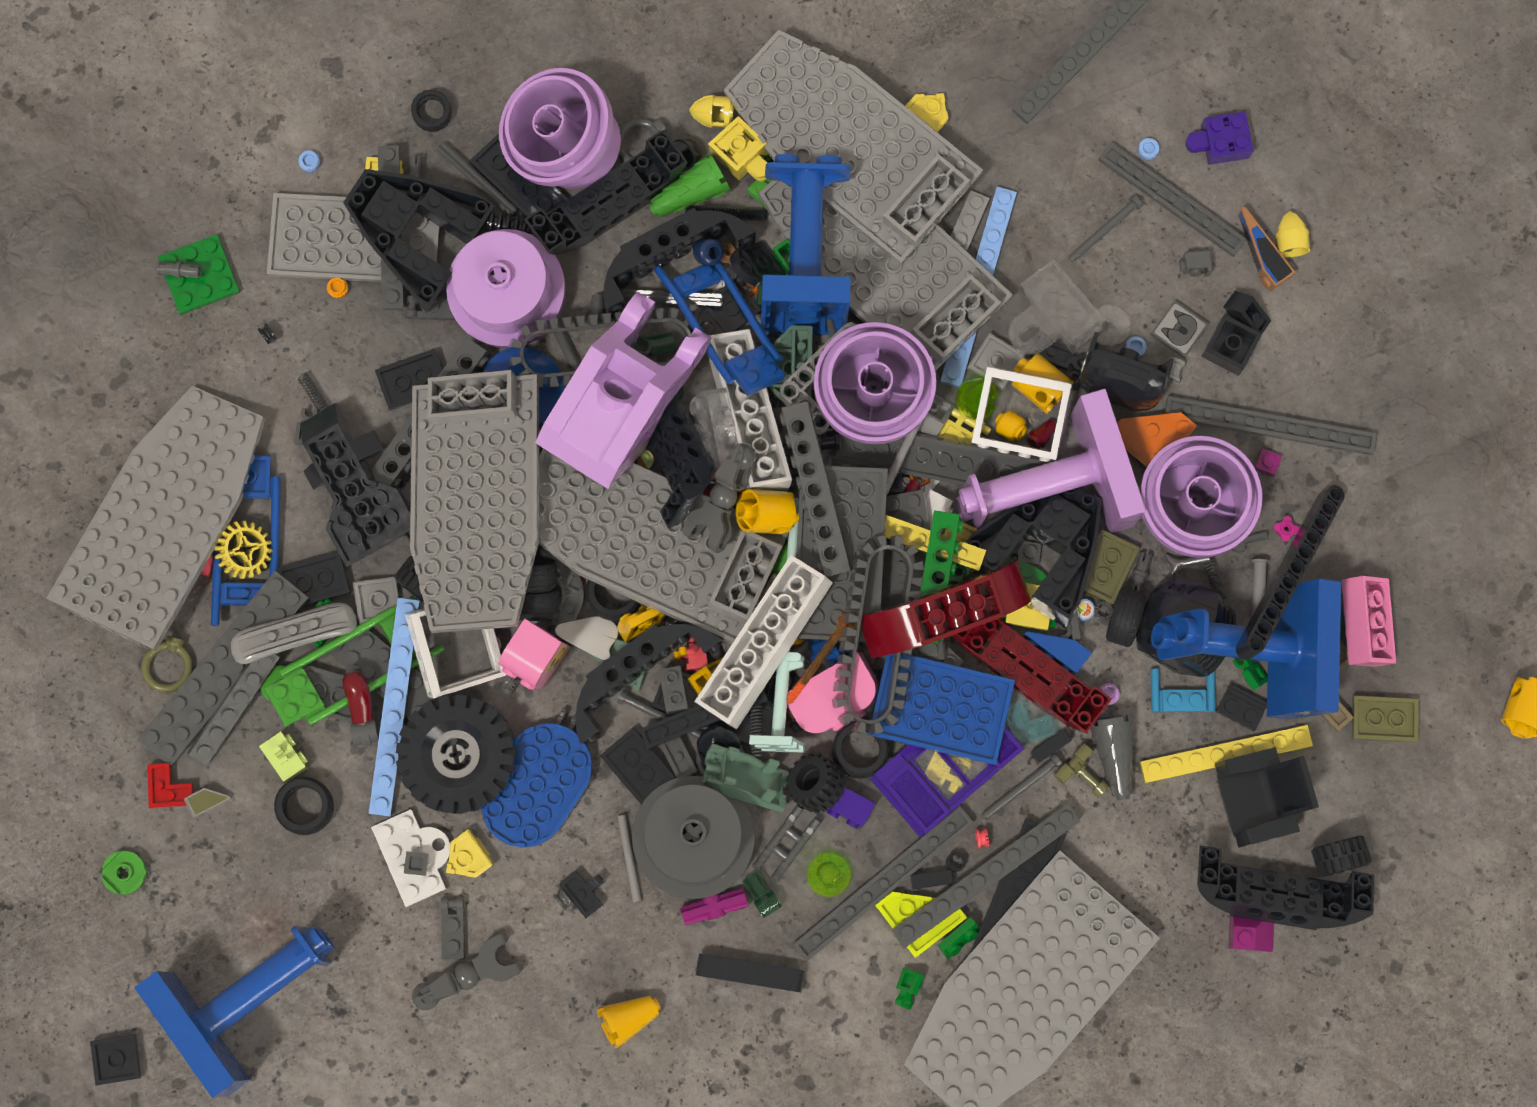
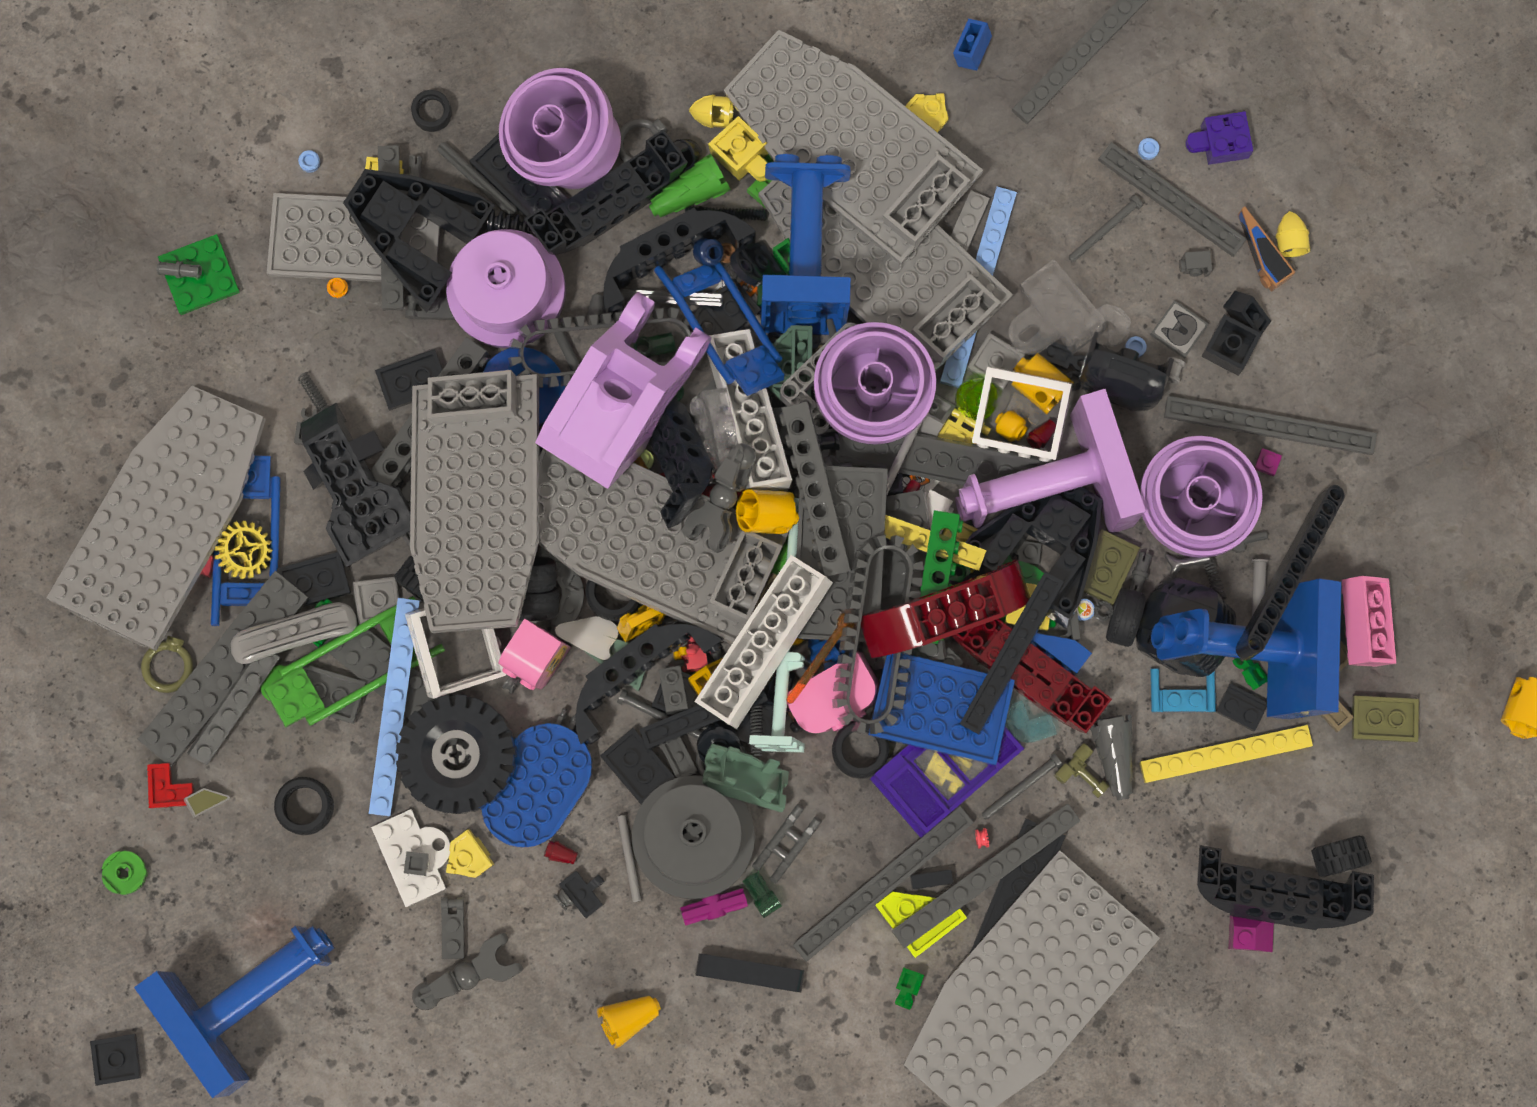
black bush [258,324,277,345] -> none
yellowish green brick [259,731,309,783] -> none
dark red piece [342,665,379,746] -> none
black tyre [786,753,846,813] -> none
clear neon green plate [807,853,851,897] -> none
dark purple brick [826,786,875,829] -> none
green plate [937,917,979,959] -> none
black bush [946,852,966,872] -> none
black piece [1030,730,1072,764] -> none
lavender plate [1099,683,1120,705] -> none
orange plate [1117,412,1197,467] -> none
black piece [1215,747,1319,848] -> none
dark pink plate [1274,516,1299,541] -> none
none -> dark red cone [544,840,578,864]
none -> blue brick [953,18,992,71]
none -> black plate [960,572,1064,735]

